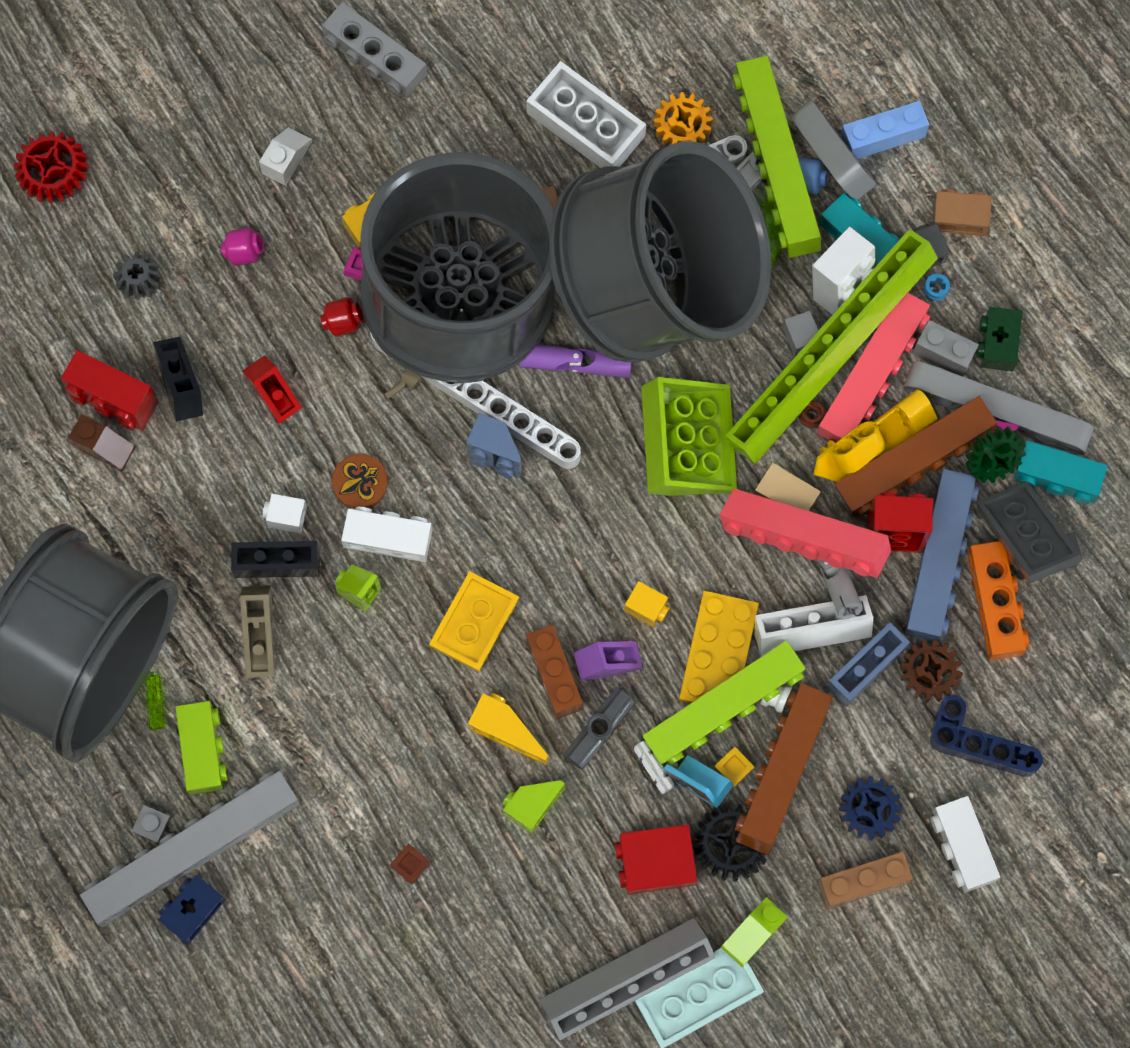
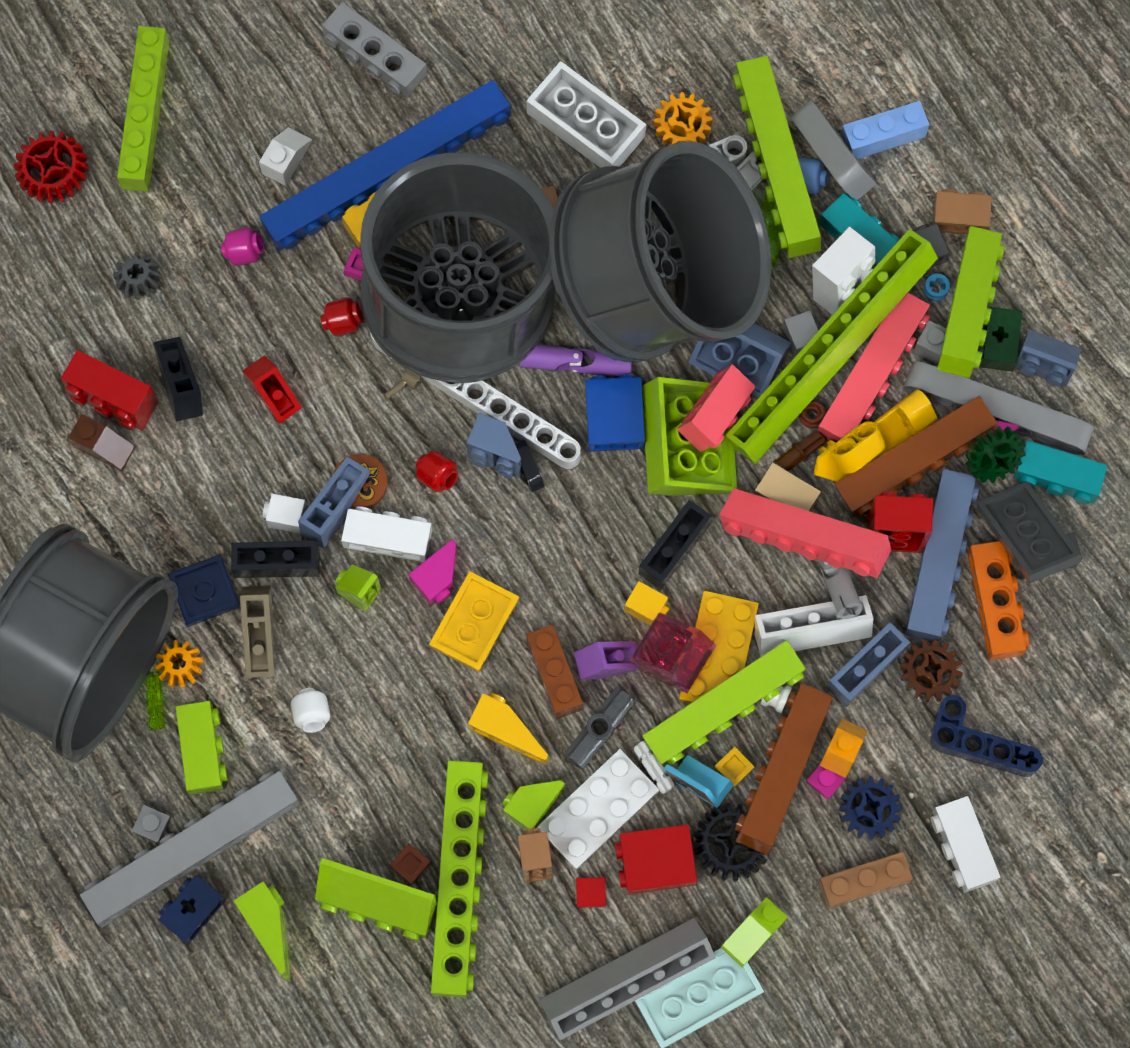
none -> lime brick [117,26,170,192]
none -> light orange gear [155,640,204,689]
none -> dark blue tile [168,554,240,627]
none -> lime slope [233,881,291,981]
none -> blue brick [259,80,511,251]
none -> white head [291,688,330,733]
none -> sand blue slope [298,457,370,549]
none -> lime slope [315,858,437,942]
none -> dark pink slope [408,539,457,606]
none -> red head [416,451,458,492]
none -> lime brick [431,761,488,998]
none -> black beam [515,440,545,493]
none -> medium nougat brick [518,828,553,883]
none -> white plate [536,749,660,870]
none -> red tile [576,877,606,908]
none -> blue brick [585,374,645,452]
none -> clear pink brick [630,612,716,693]
none -> black brick [638,500,712,590]
none -> coral brick [677,364,756,452]
none -> sand blue slope [688,324,792,398]
none -> reddish brown axle [773,431,826,471]
none -> dark pink plate [806,765,847,800]
none -> light orange slope [820,718,868,778]
none -> lime brick [937,226,1005,378]
none -> sand blue slope [1015,329,1081,387]

